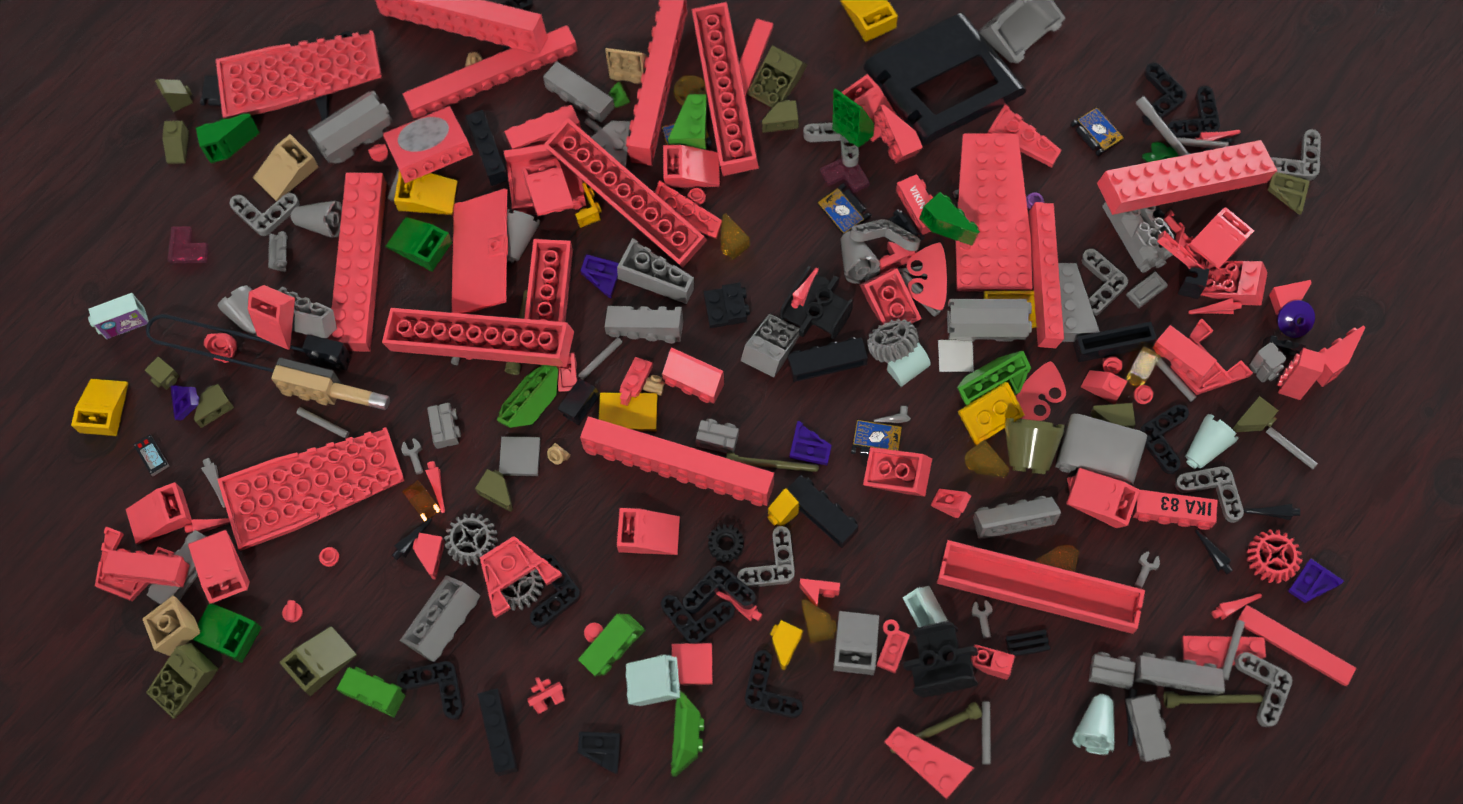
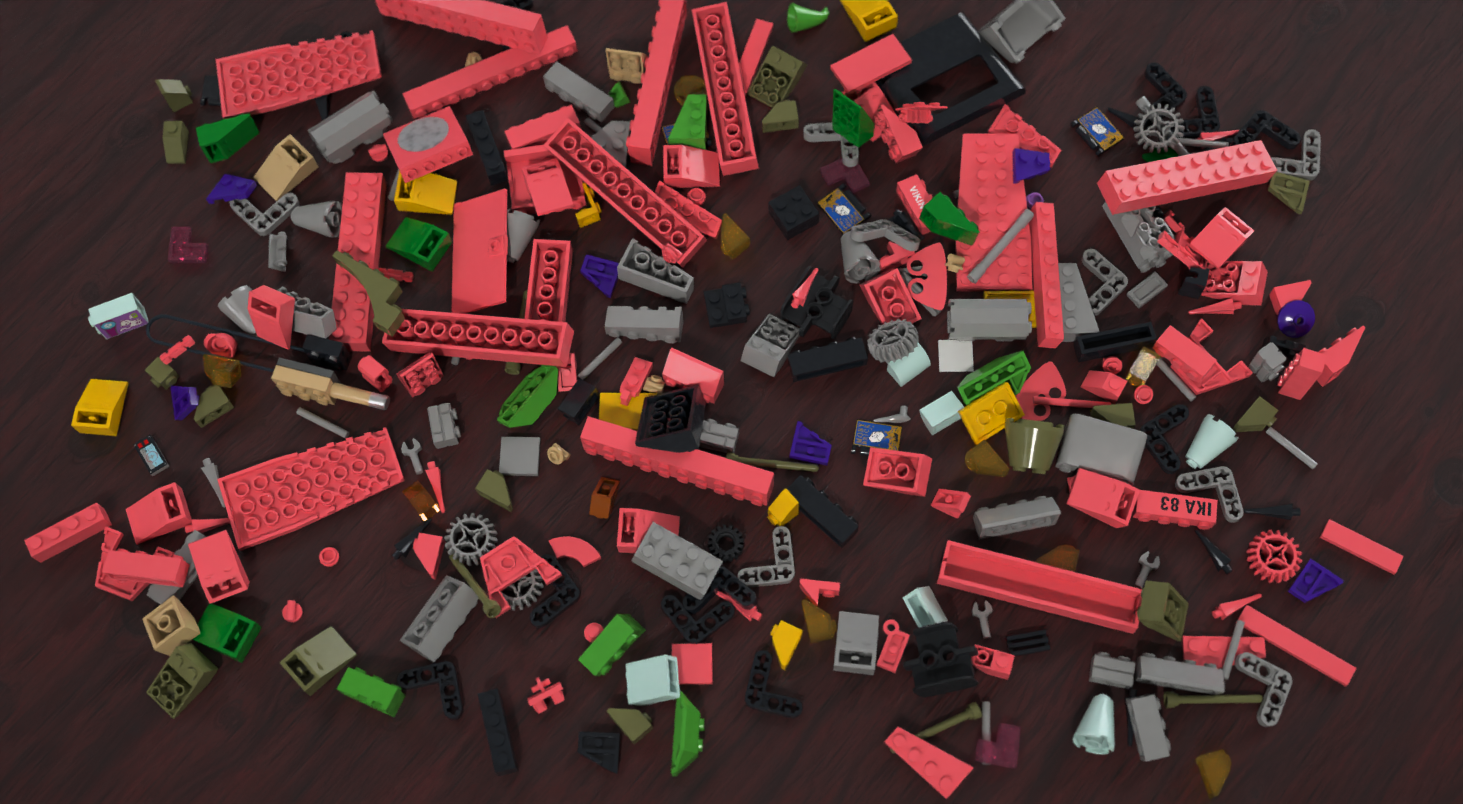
none -> coral brick [24,503,112,563]
none -> coral axle [160,335,195,365]
none -> clear yellow slope [203,354,241,388]
none -> dark purple wing [206,174,257,204]
none -> olive arch [333,250,405,337]
none -> coral brick [358,355,393,392]
none -> coral axle [378,267,414,283]
none -> coral slope [397,352,444,398]
none -> olive piece [449,554,501,618]
none -> coral tile [549,536,601,567]
none -> dark orange slope [589,477,620,519]
none -> olive slope [607,708,653,745]
none -> light grey brick [631,522,723,600]
none -> black slope [635,385,706,453]
none -> coral plate [662,243,683,263]
none -> black brick [768,185,819,241]
none -> bright green hat [787,3,829,32]
none -> coral tile [830,34,912,95]
none -> coral hinge [895,102,948,124]
none -> light aqua brick [920,391,964,435]
none -> tan plate [945,254,965,273]
none -> light grey piece [967,209,1034,284]
none -> clear pink plate [975,723,1021,769]
none -> dark purple wing [1012,148,1050,184]
none -> coral bar [1033,396,1111,408]
none -> black piece [1108,107,1151,131]
none -> light grey gear [1134,103,1185,154]
none -> olive slope [1137,581,1189,641]
none -> clear yellow slope [1196,749,1231,799]
none -> black beam [1233,110,1301,150]
none -> coral tile [1320,519,1404,575]

